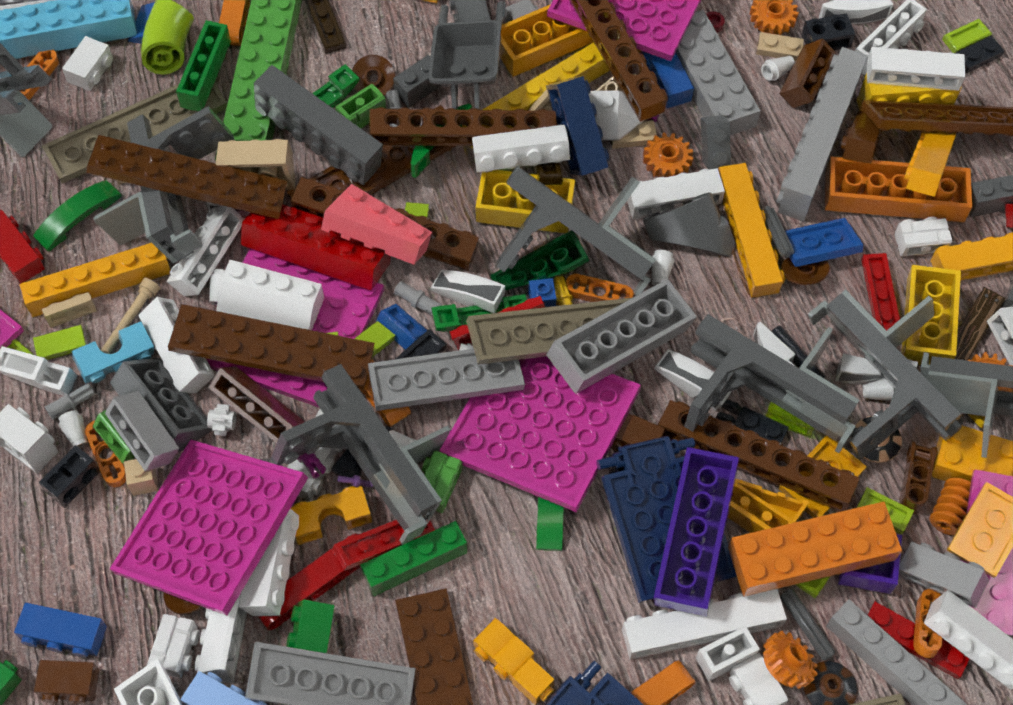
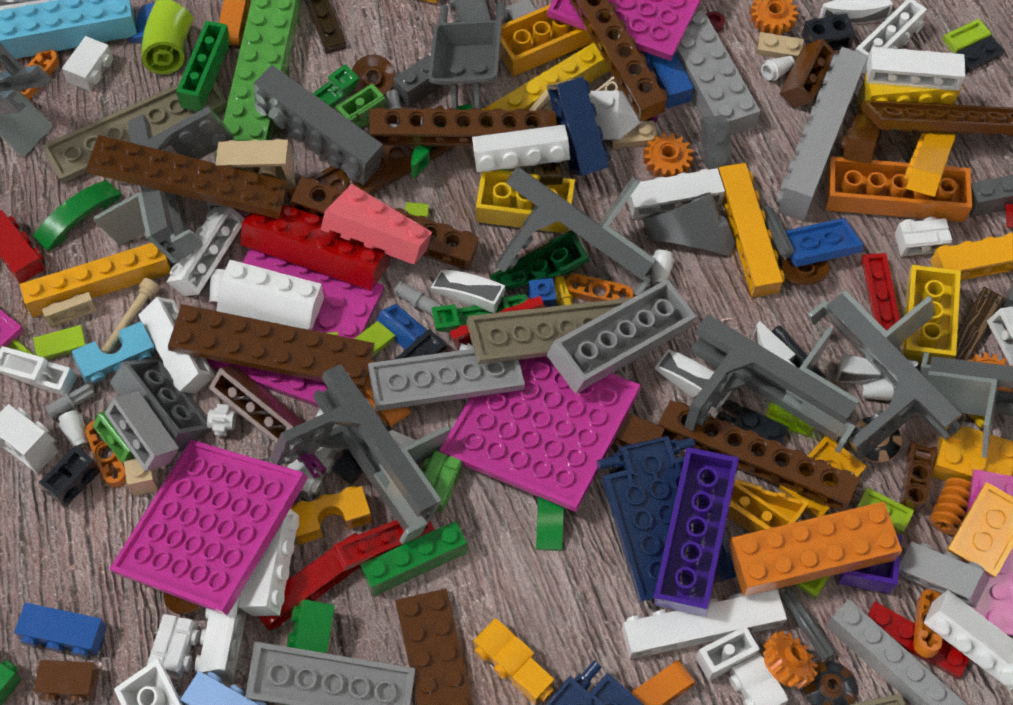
medium lavender hand [338,475,374,488] -> none

